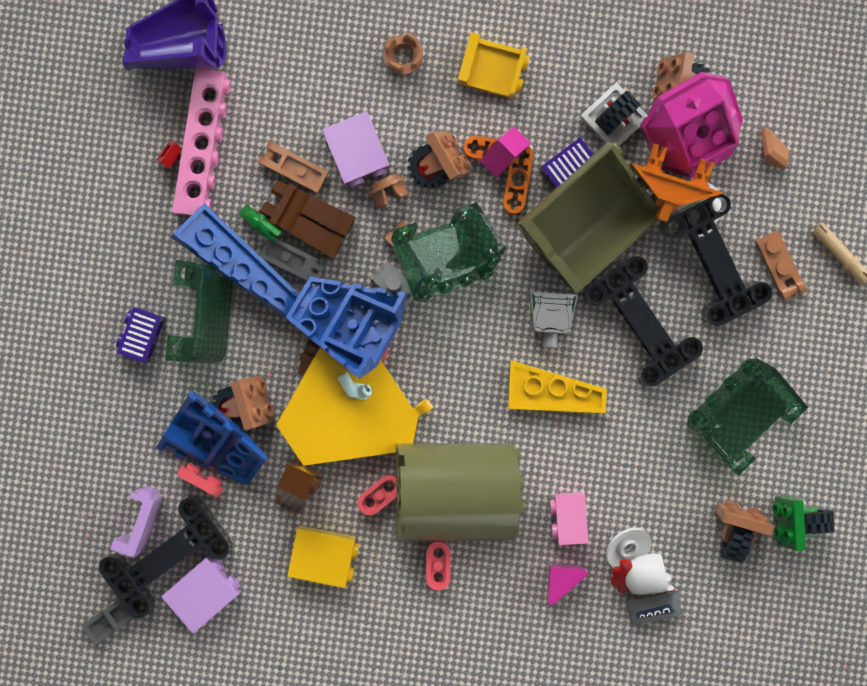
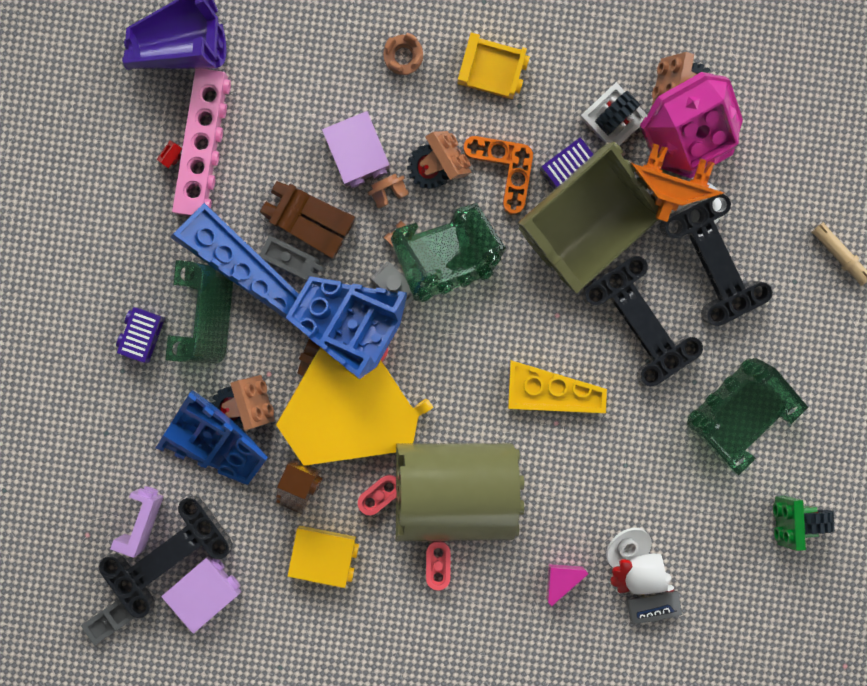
coral plate [177,463,224,497] -> none
green piece [239,204,282,243] -> none
nougat plate [258,141,329,194] -> none
light aqua arm [337,372,372,400] -> none
dark pink slope [480,127,531,178] -> none
light grey torso [529,292,578,348] -> none
bright pink brick [550,492,588,545] -> none
nougat plate [715,500,774,563] -> none
nougat plate [754,230,807,302] -> none
nougat piece [761,127,790,171] -> none

